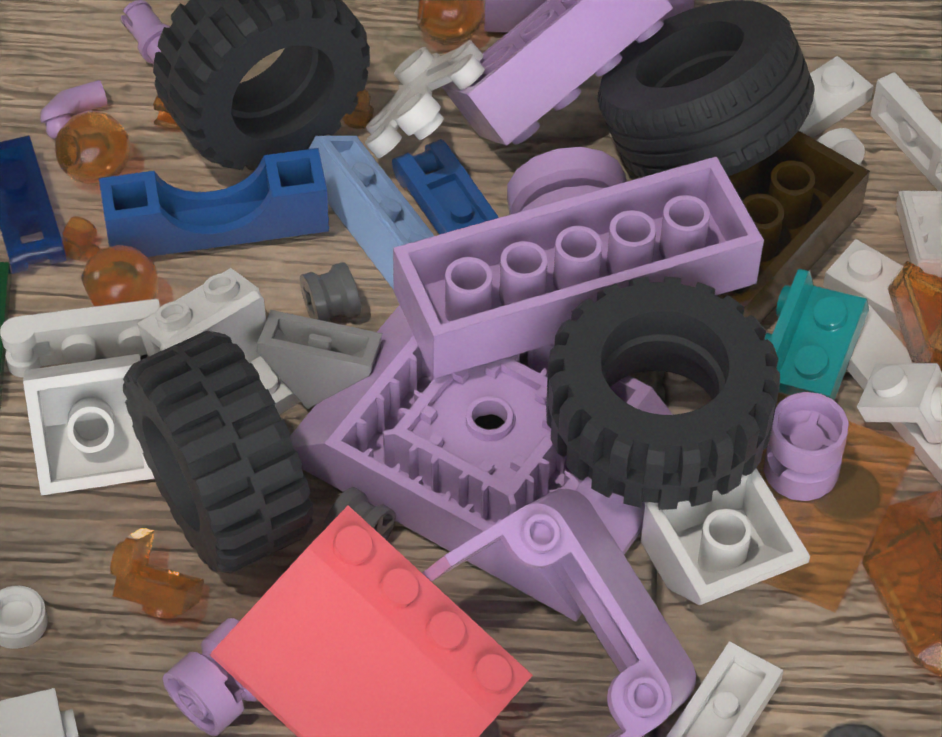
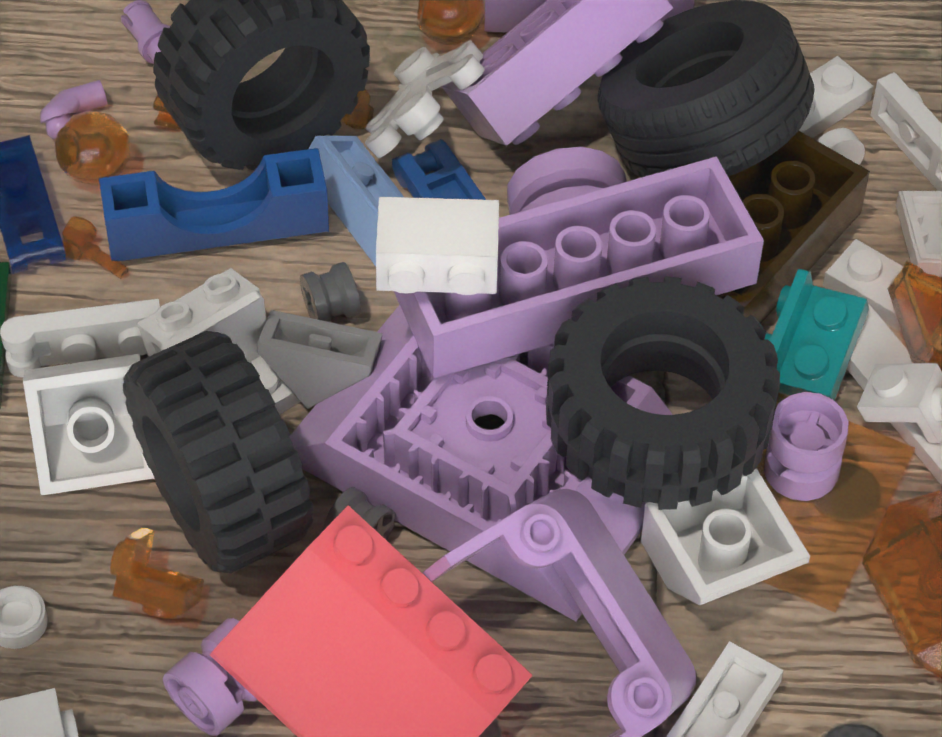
clear orange piece [81,245,159,307] -> none
none -> white brick [376,197,499,295]

